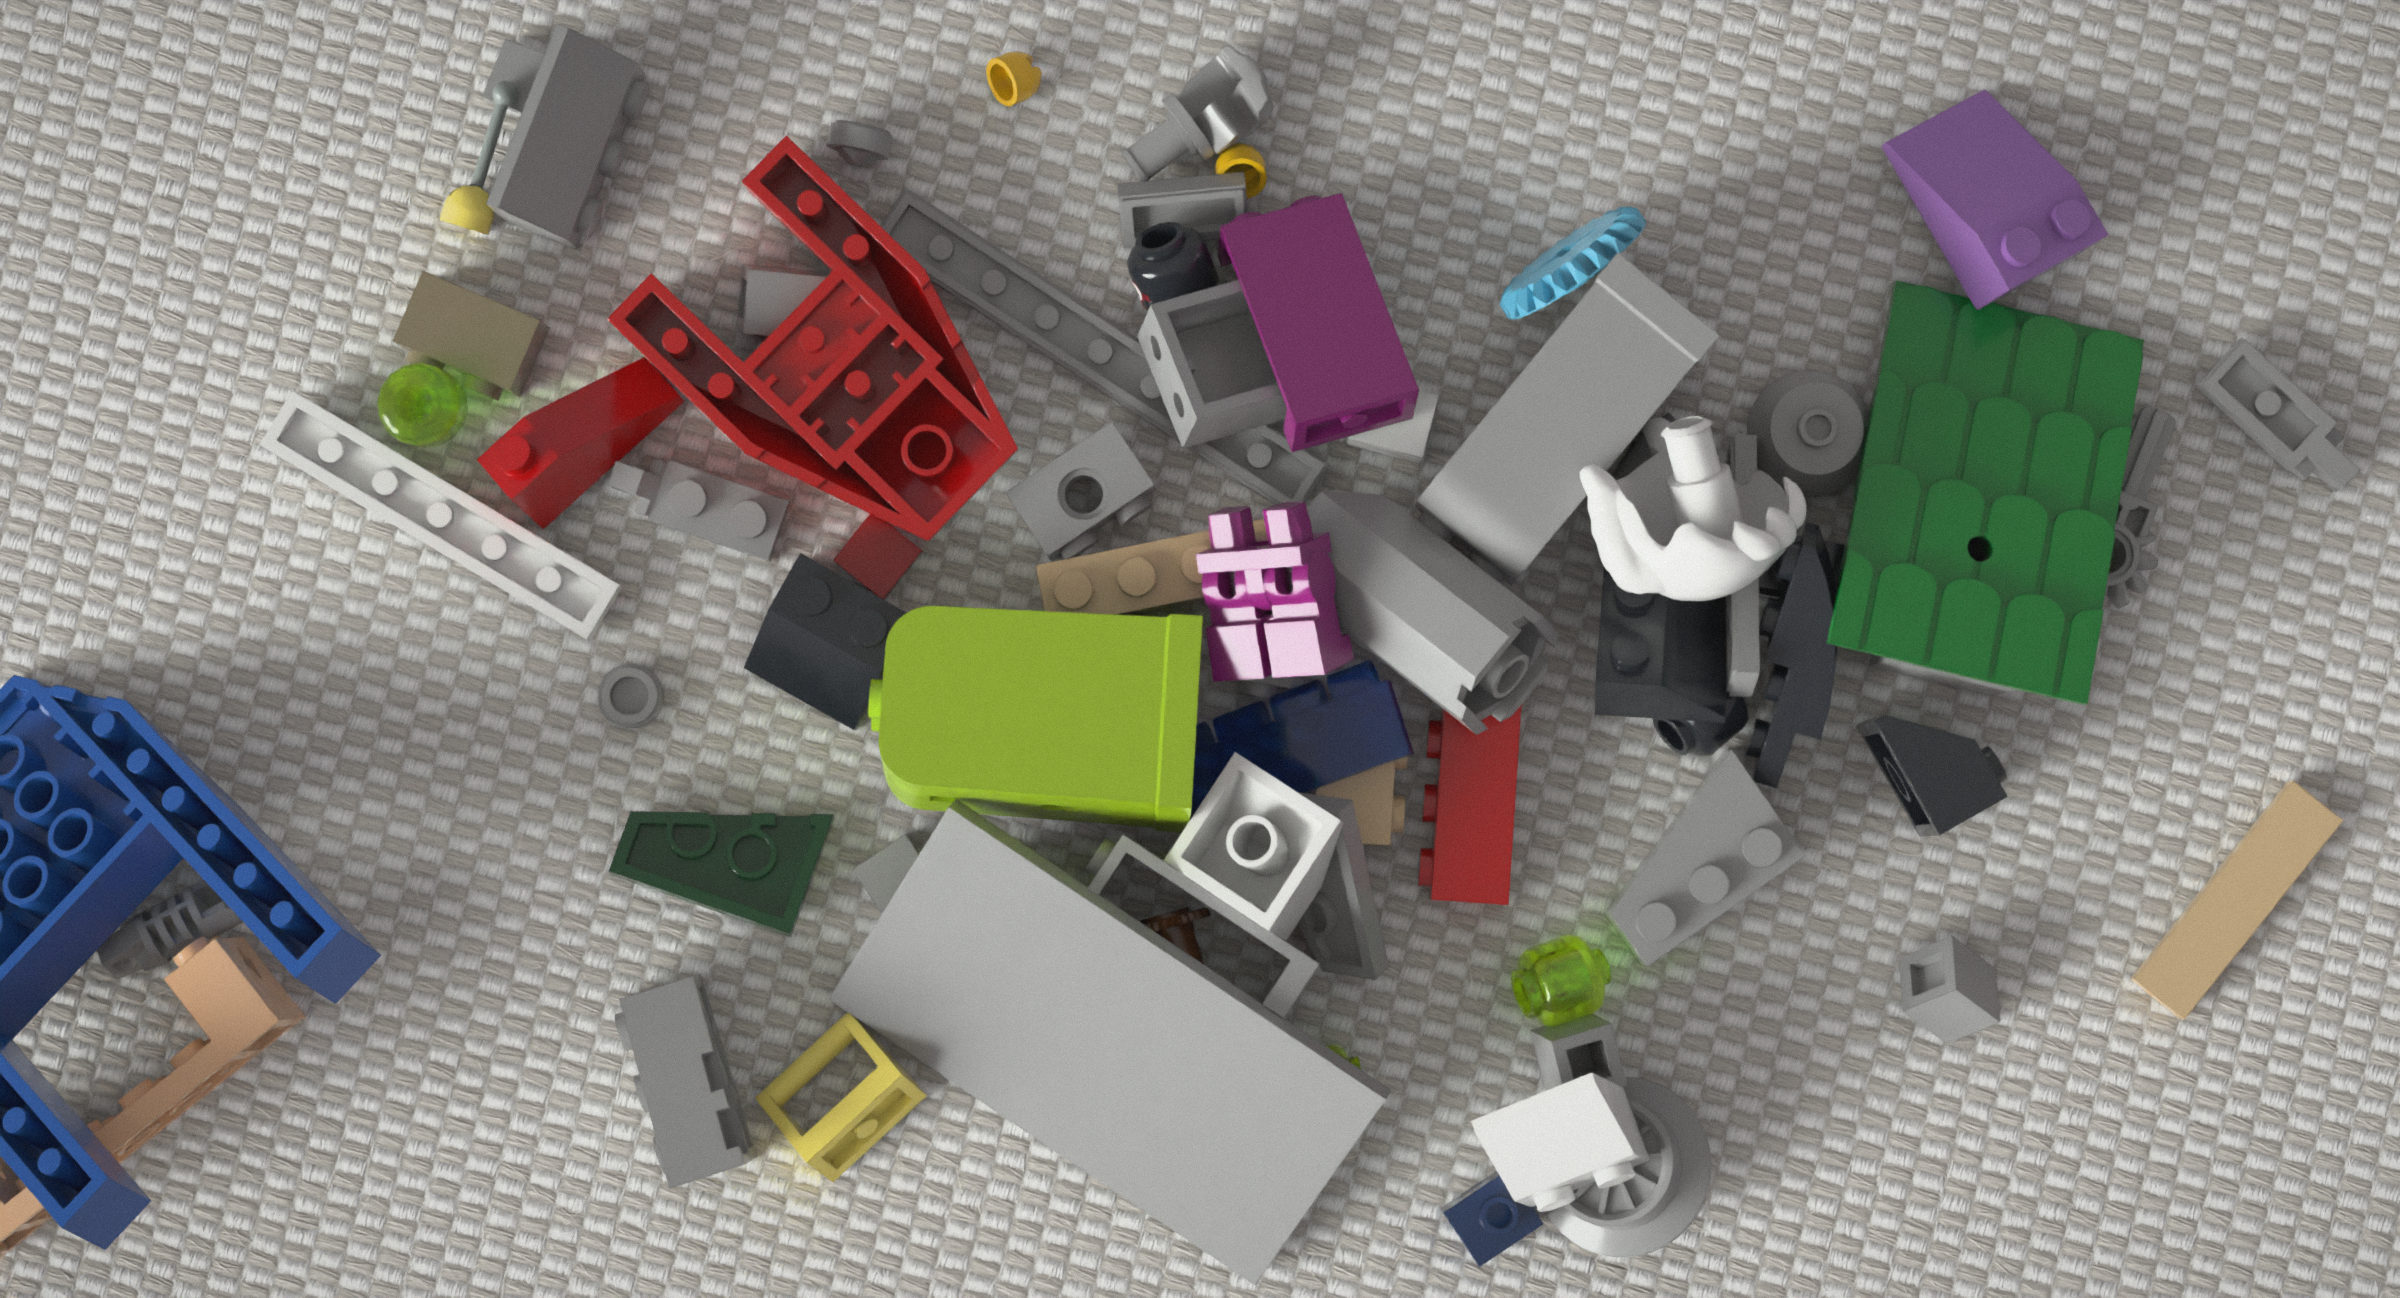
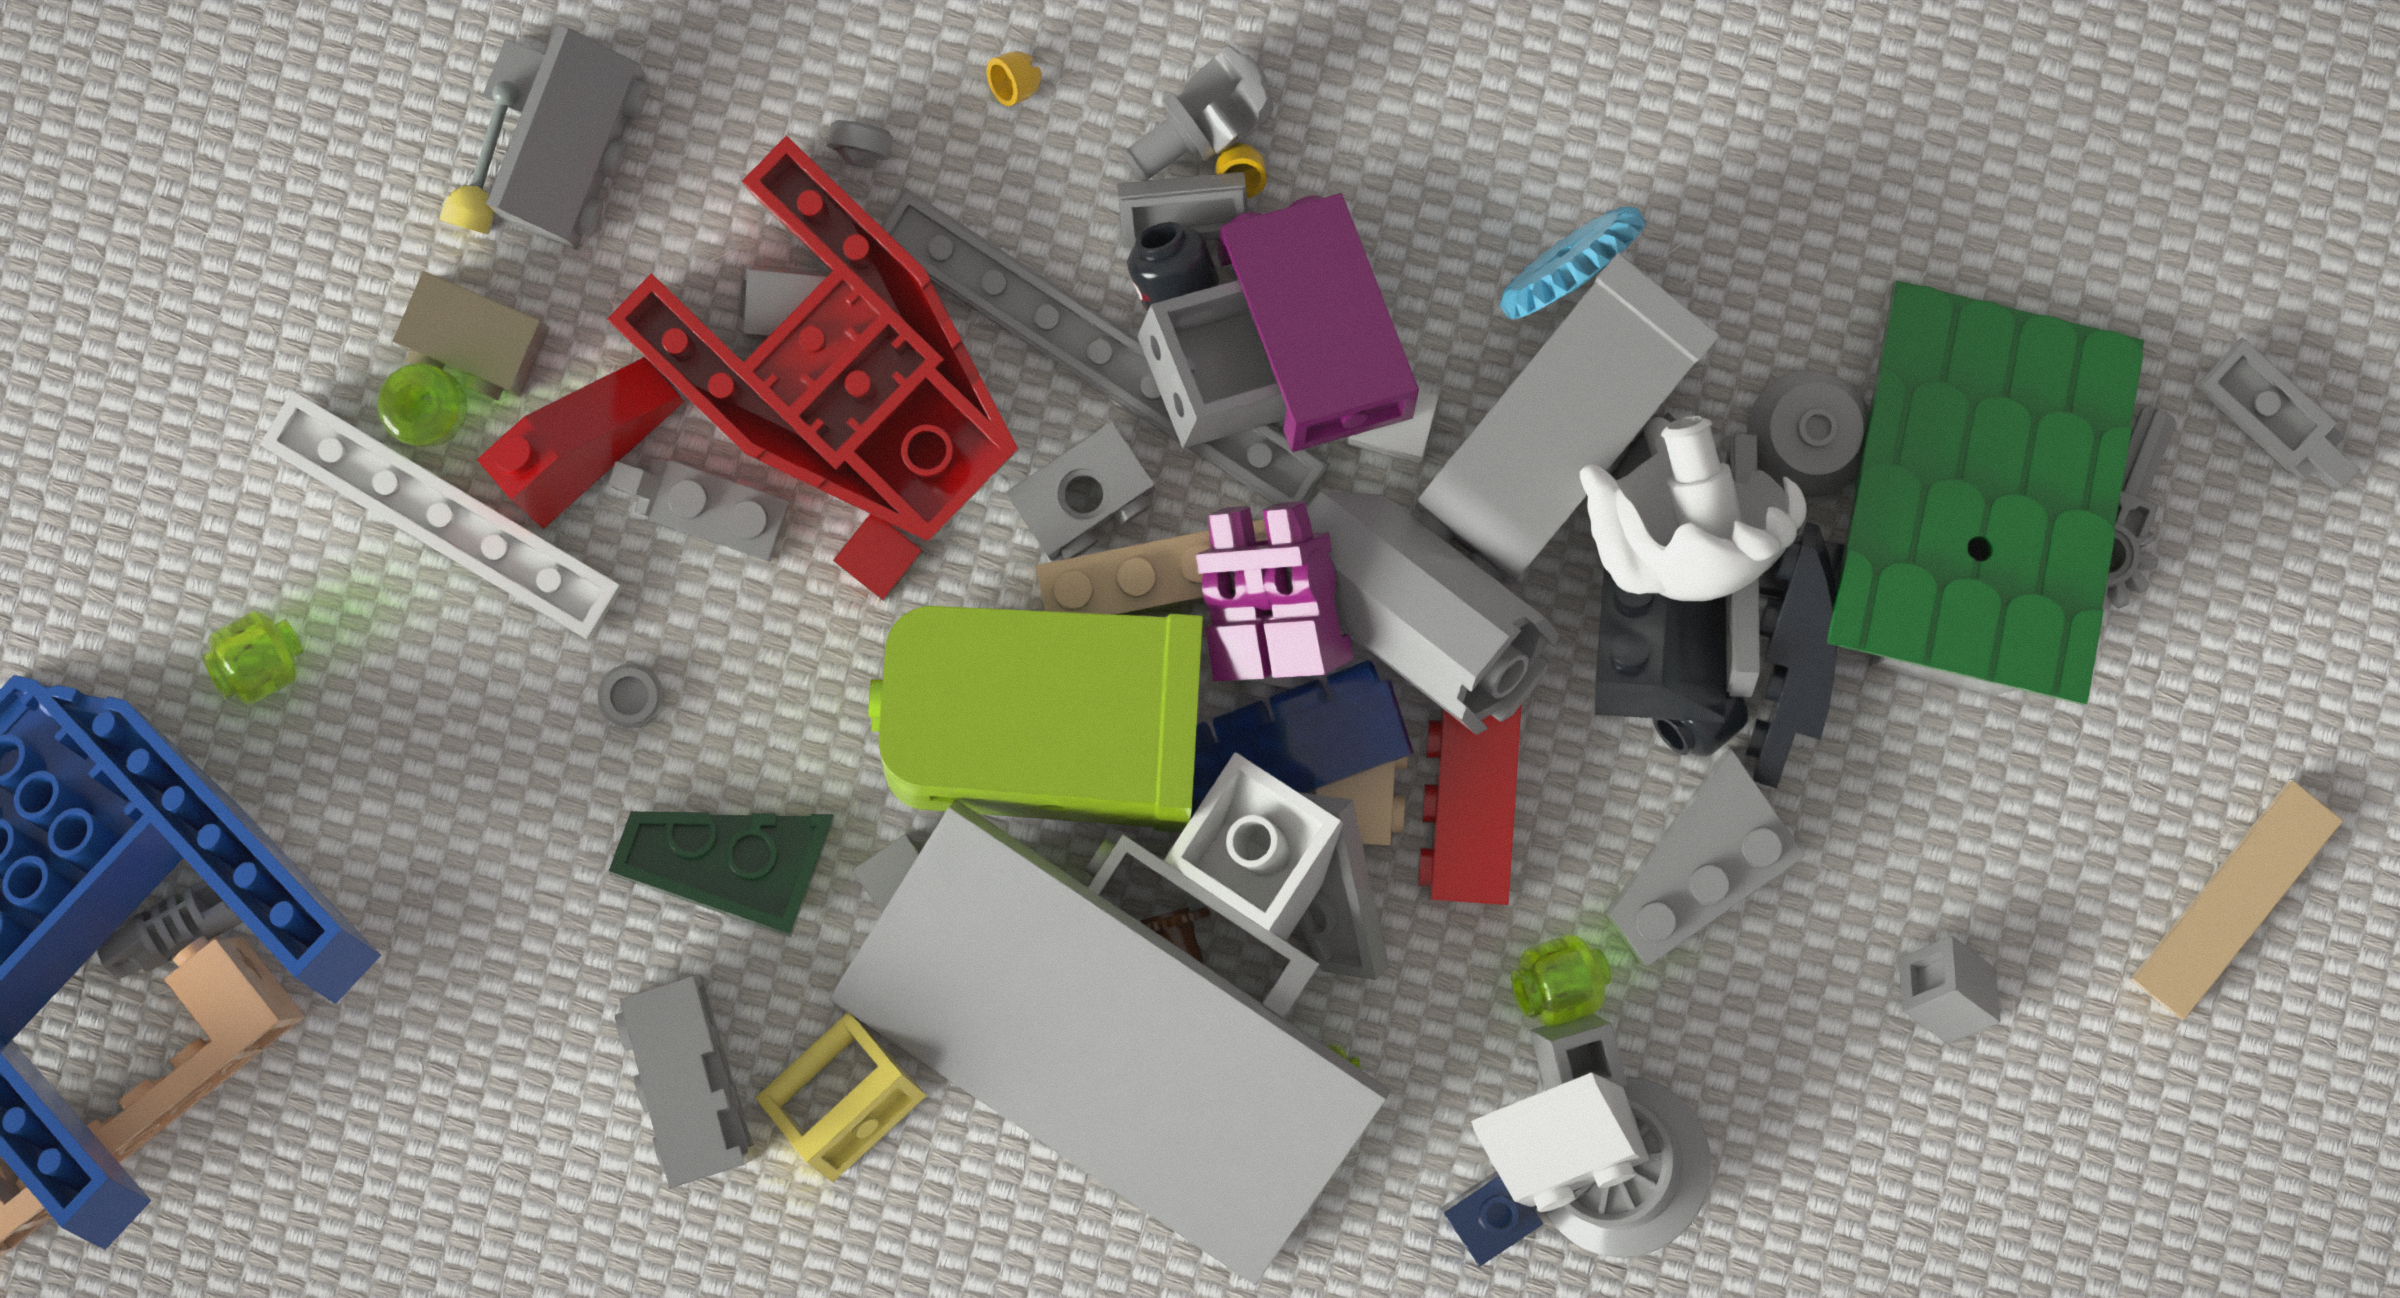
black slope [744,553,907,731] -> none
black slope [1856,715,2008,837] -> none
medium lavender slope [1881,89,2109,311] -> none
none -> clear neon green head [201,610,303,704]

